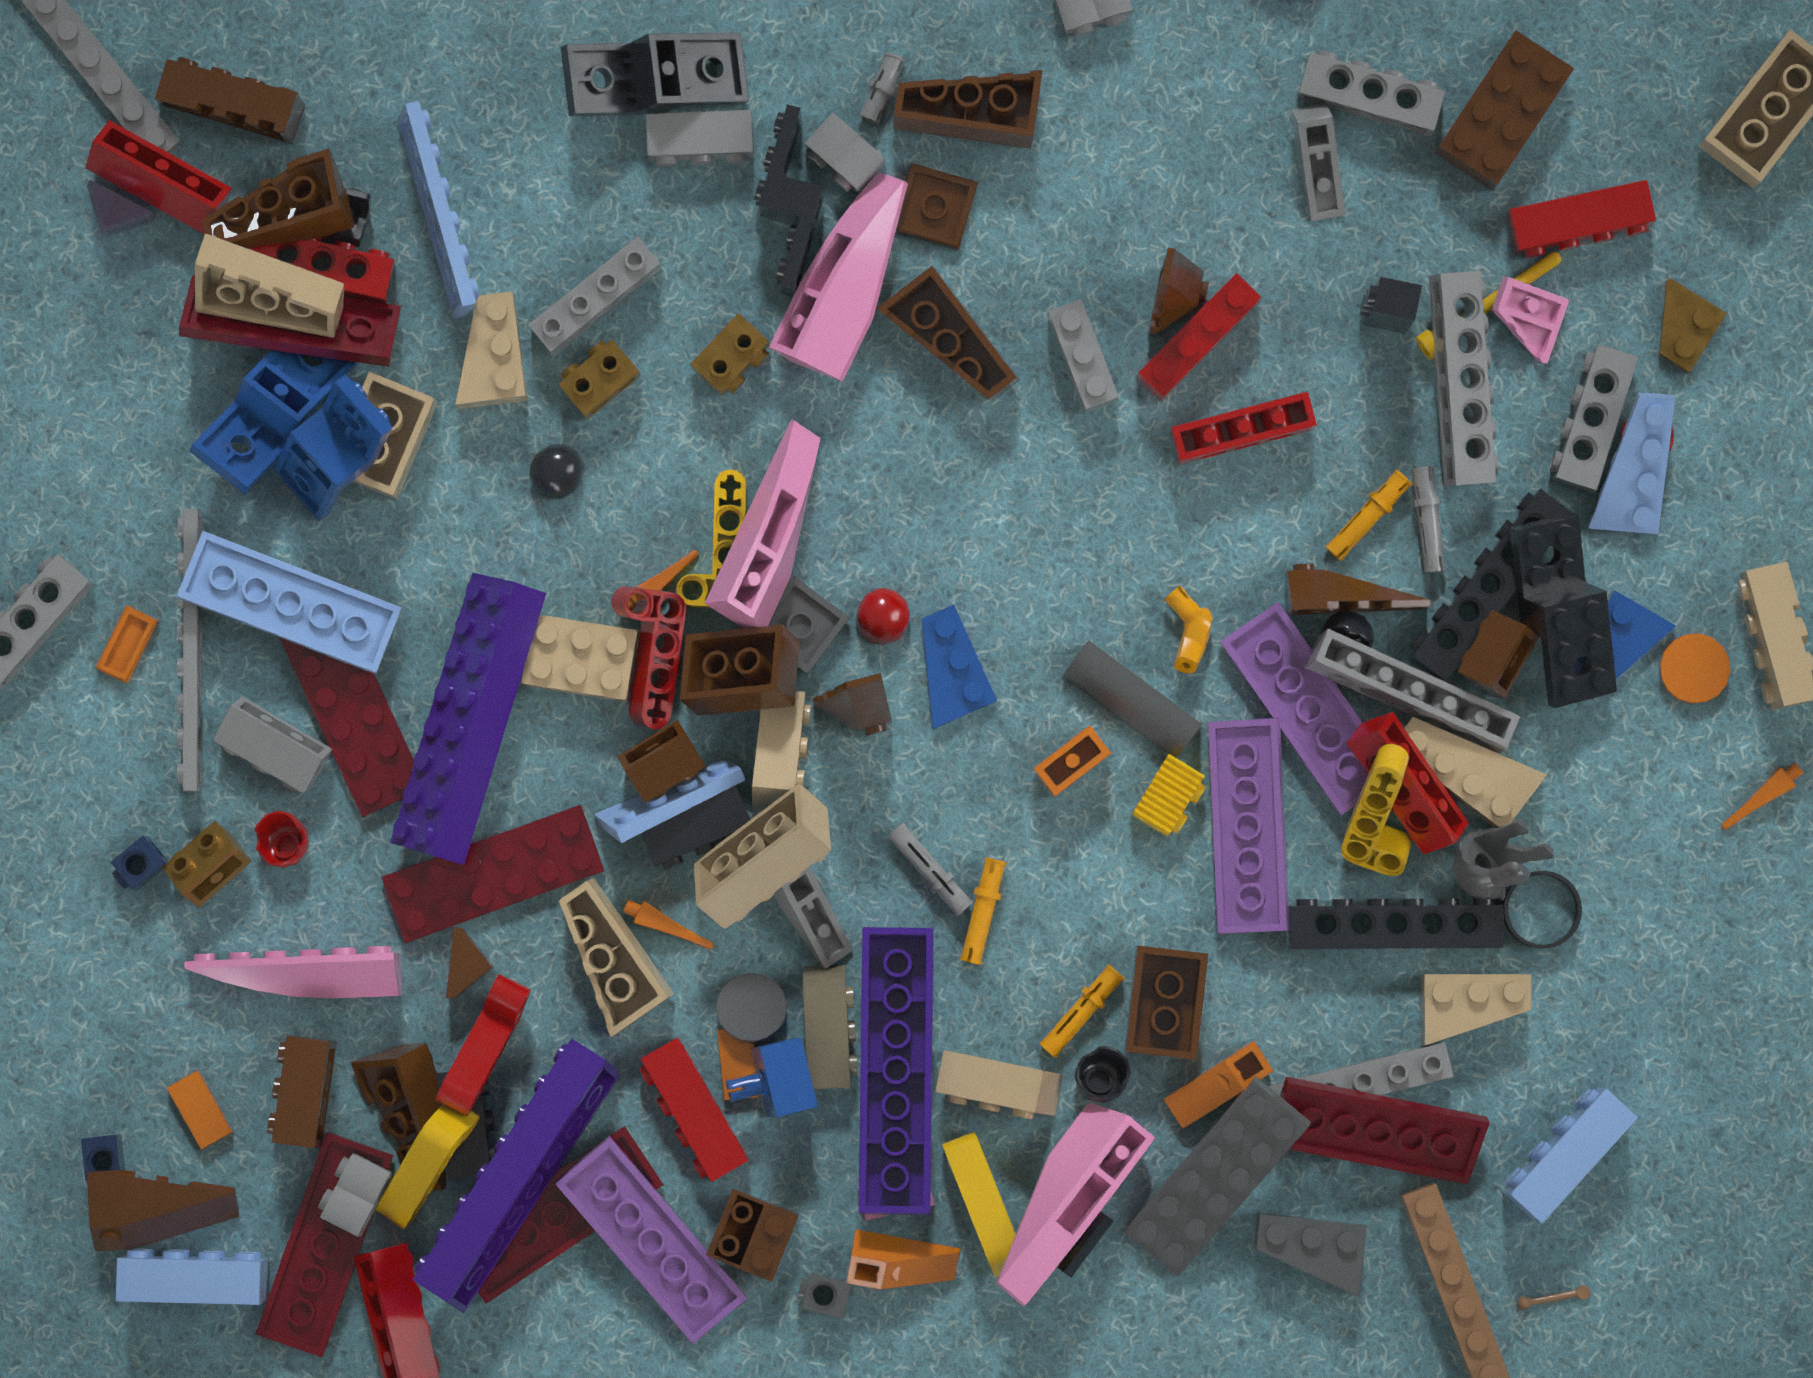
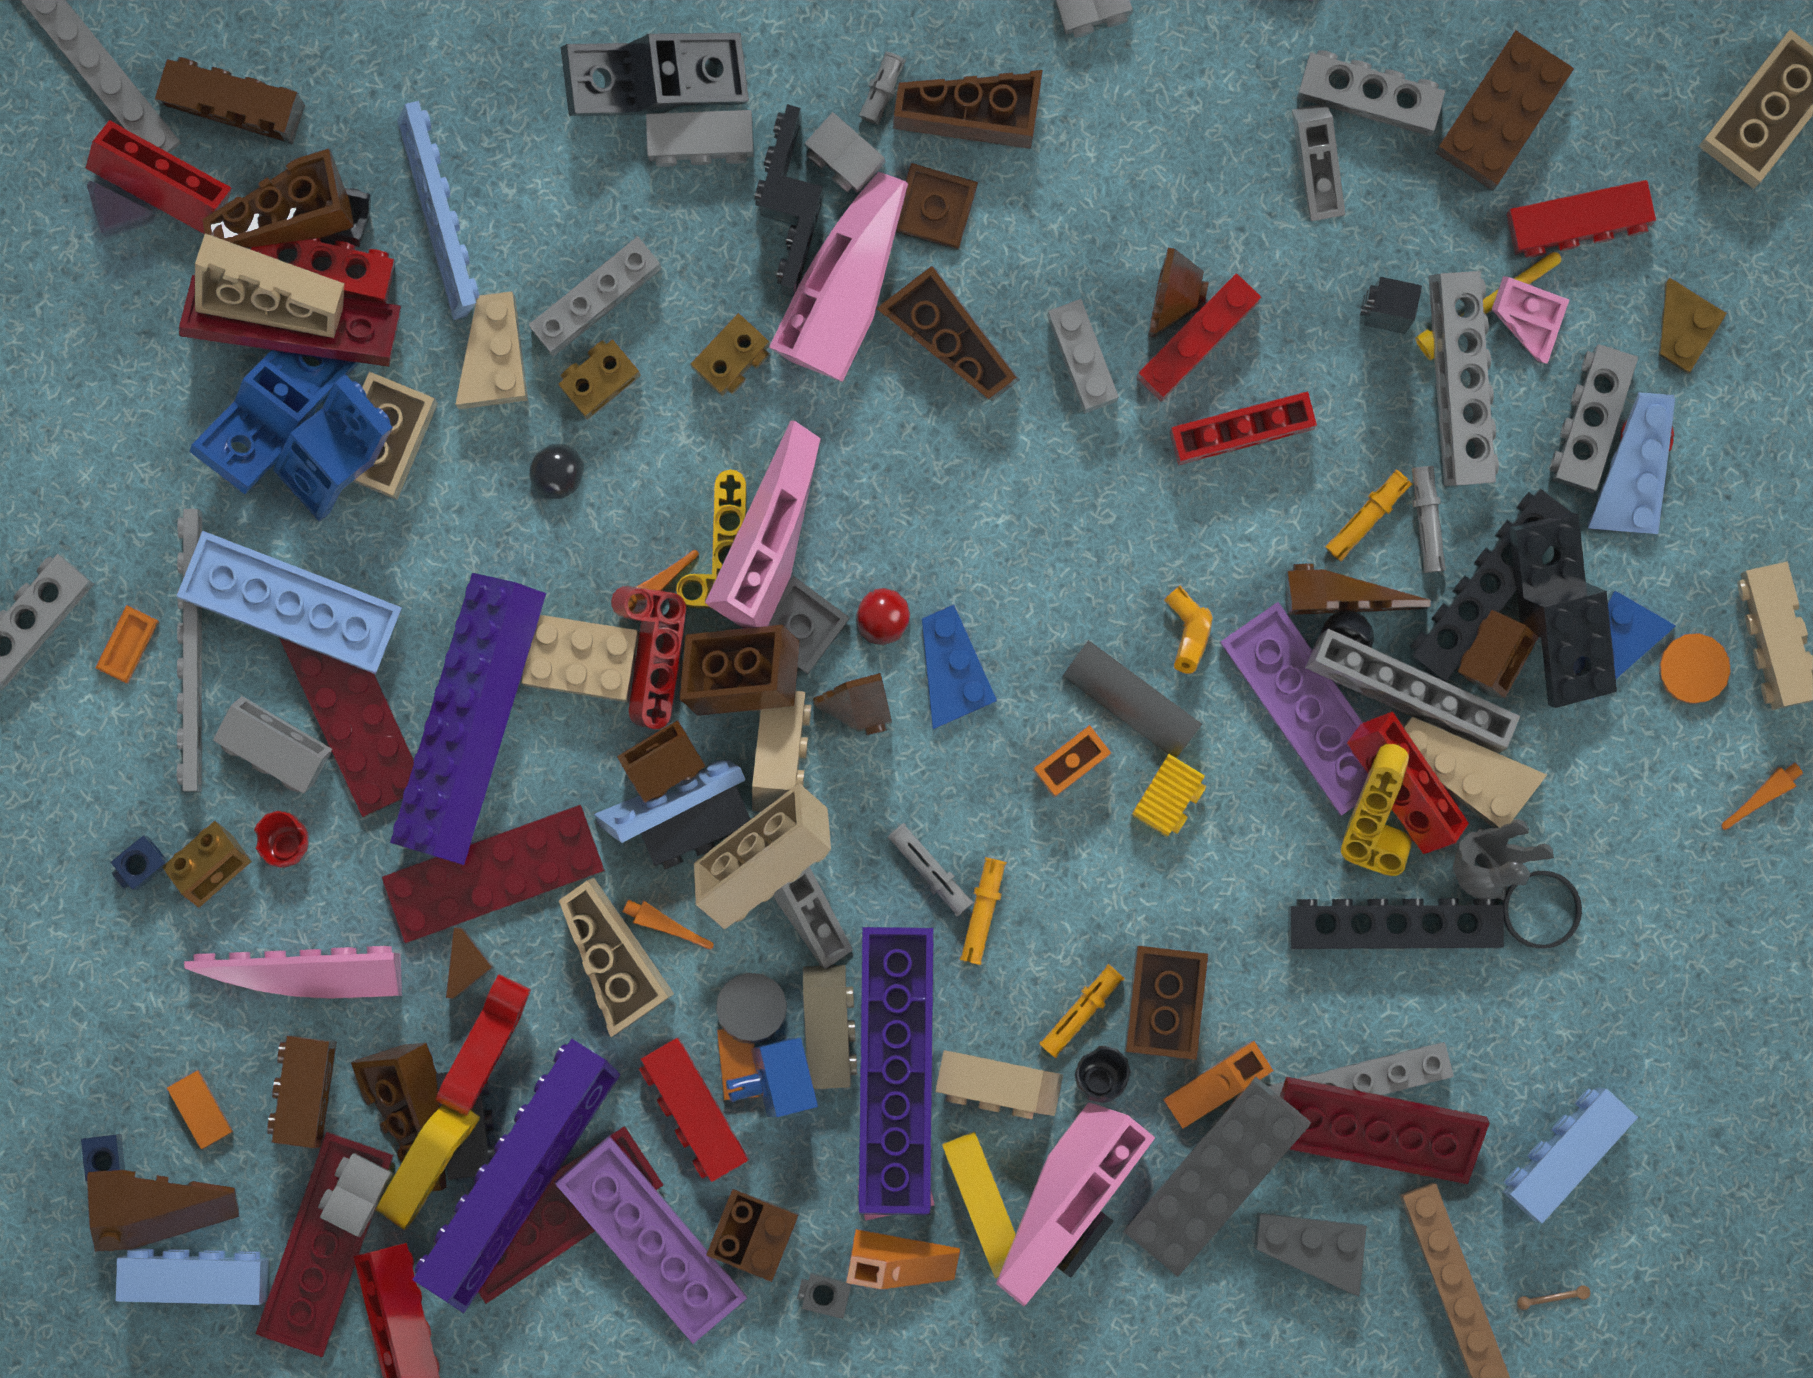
medium lavender plate [1208,718,1290,934] -> none
tan wedge [1420,974,1531,1046] -> none

